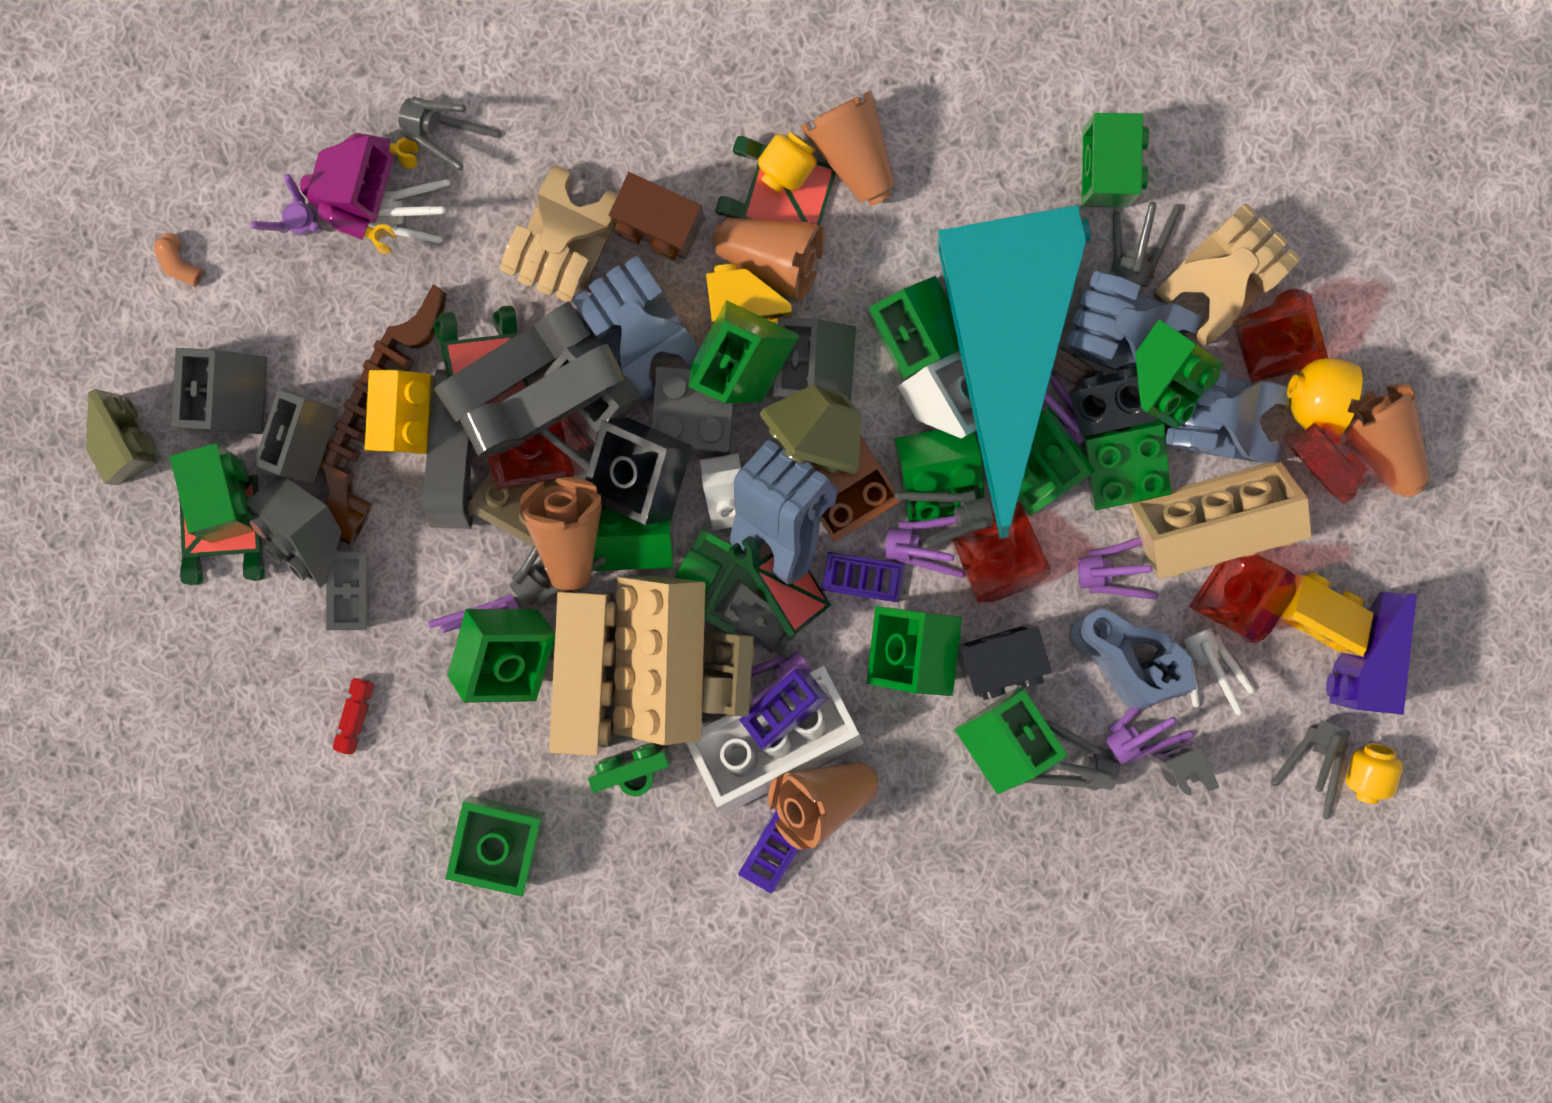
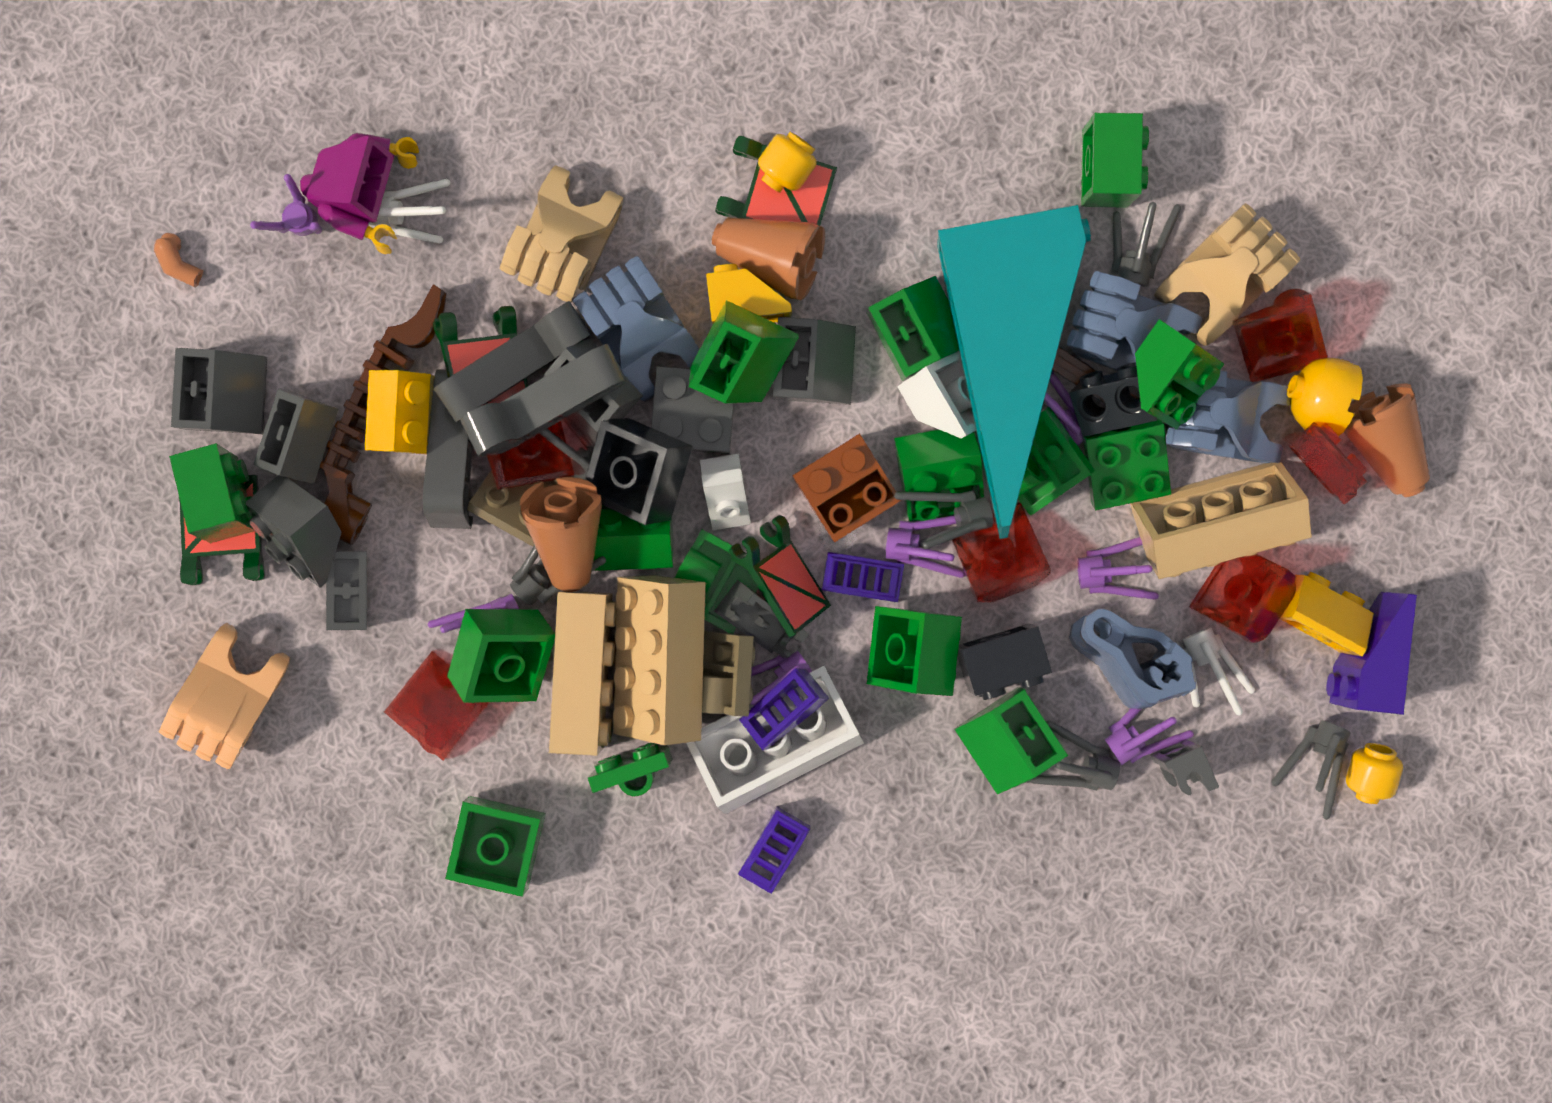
olive slope [86,389,158,485] -> none
red axle [332,678,374,755] -> none
dark grey plant [398,96,501,171] -> none
reddish brown brick [608,171,705,262] -> none
sand blue piece [730,440,838,584] -> none
olive slope [760,385,861,475] -> none
nougat cone [768,762,878,850] -> none
nougat cone [800,90,895,206] -> none
none -> light nougat piece [159,623,290,769]
none -> clear red slope [384,651,491,761]

